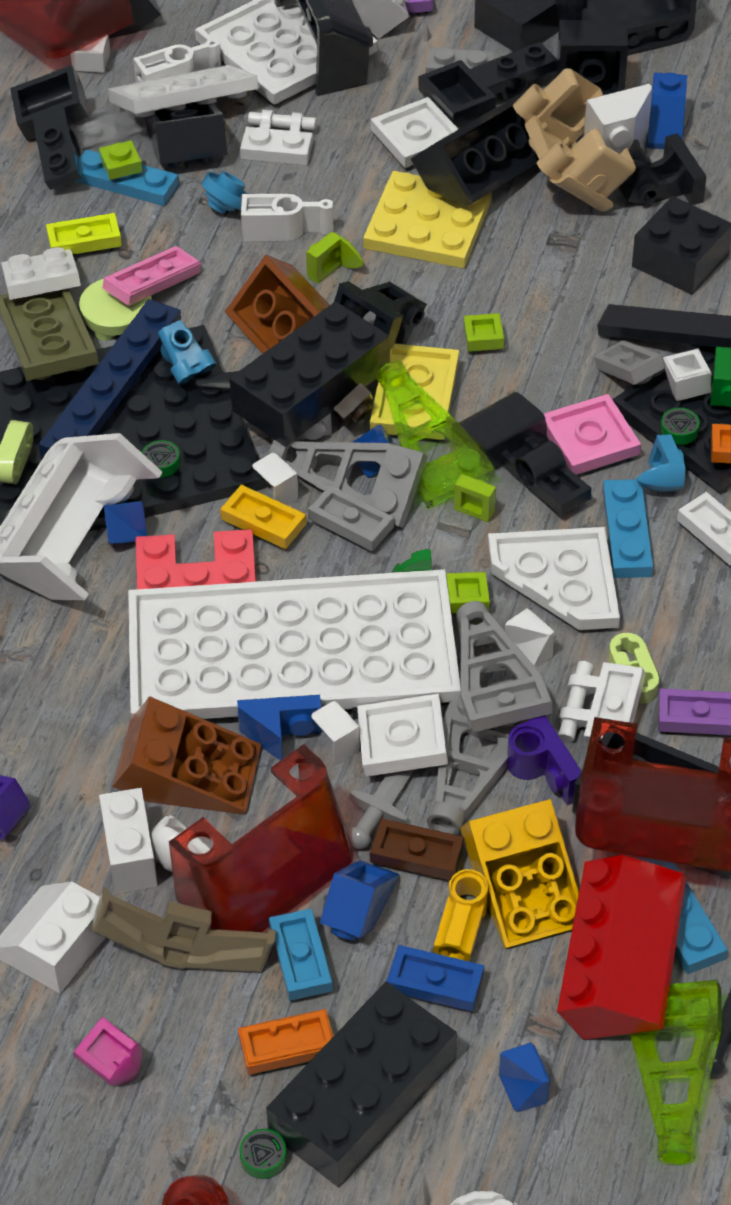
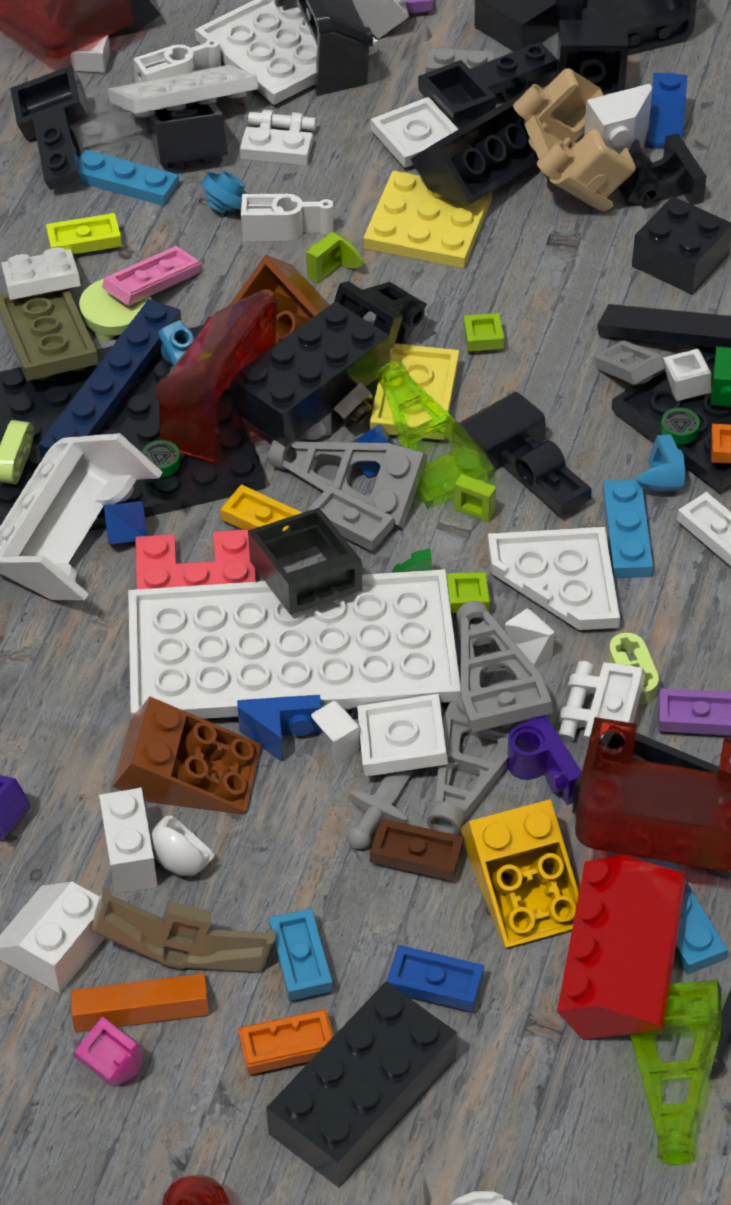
lime plate [99,140,142,180] -> none
clear red windscreen [169,744,354,932] -> none
tile [239,1129,287,1179] -> none
white slope [252,452,298,506] -> none
blue slope [320,860,399,940] -> none
yellow piece [433,869,488,962] -> none
blue slope [499,1042,550,1112] -> none
bright pink plate [544,394,641,475] -> none
none -> orange slope [71,973,209,1032]
none -> clear red windscreen [156,292,277,462]
none -> pearl dark grey window [248,508,363,615]

